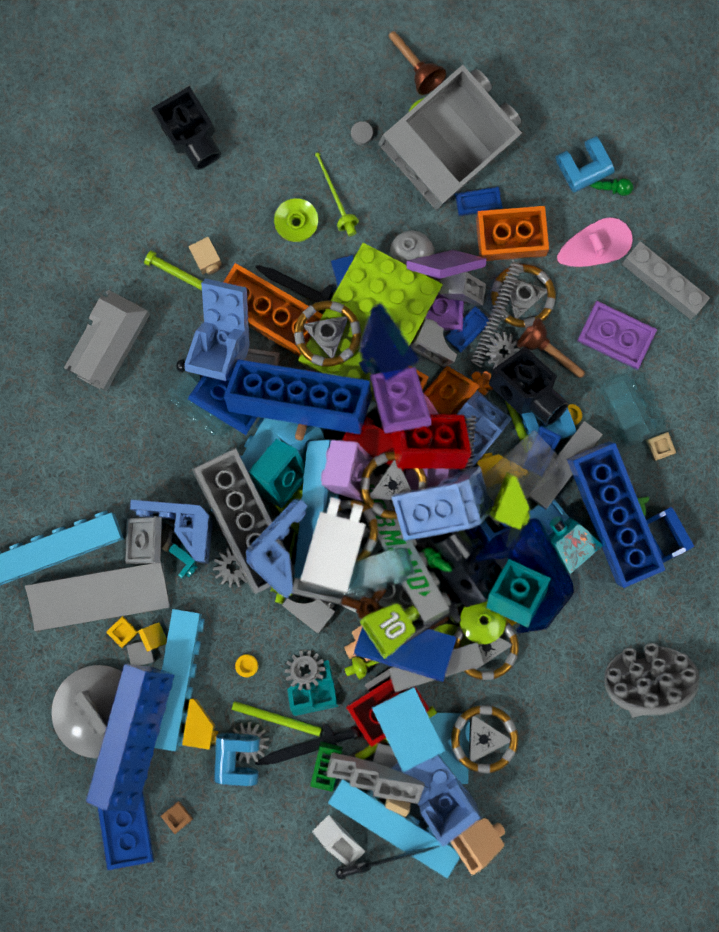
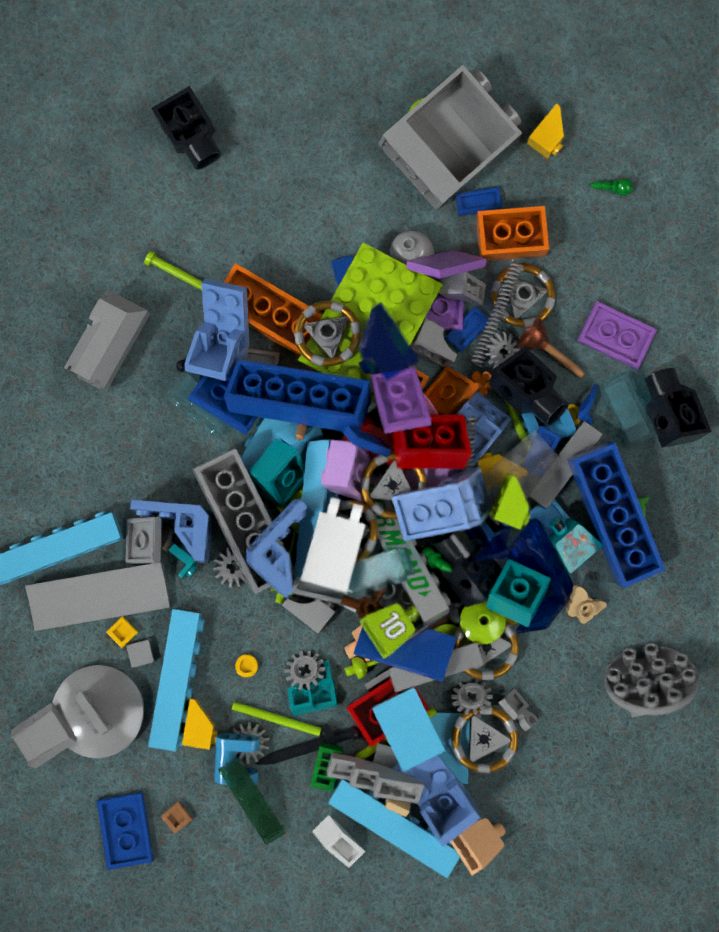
blue brick [86,664,174,811] -> none
yellow tile [138,622,167,652] -> none
tan brick [188,237,222,275] -> none
black sword [255,265,333,313] -> none
lime dish [274,198,318,242] -> none
lime sword [315,152,359,236] -> none
black sword [335,845,440,880] -> none
light grey tile [351,122,373,145] -> none
copper piece [389,31,446,95] -> none
dark azure connector [556,136,614,193] -> none
bright pink shield [557,217,633,267] -> none
light grey brick [622,242,710,320] -> none
tan tile [646,432,676,461] -> none
blue tile [646,507,695,563] -> none
none -> light grey slope [10,703,76,768]
none -> clear green tile [219,757,286,845]
none -> blue tile [343,426,392,457]
none -> light grey gear [451,679,493,715]
none -> light grey plate [498,688,538,731]
none -> yellow slope [527,103,564,159]
none -> tan animal [566,584,607,624]
none -> blue bar [578,384,597,425]
none -> black brick [645,368,712,448]

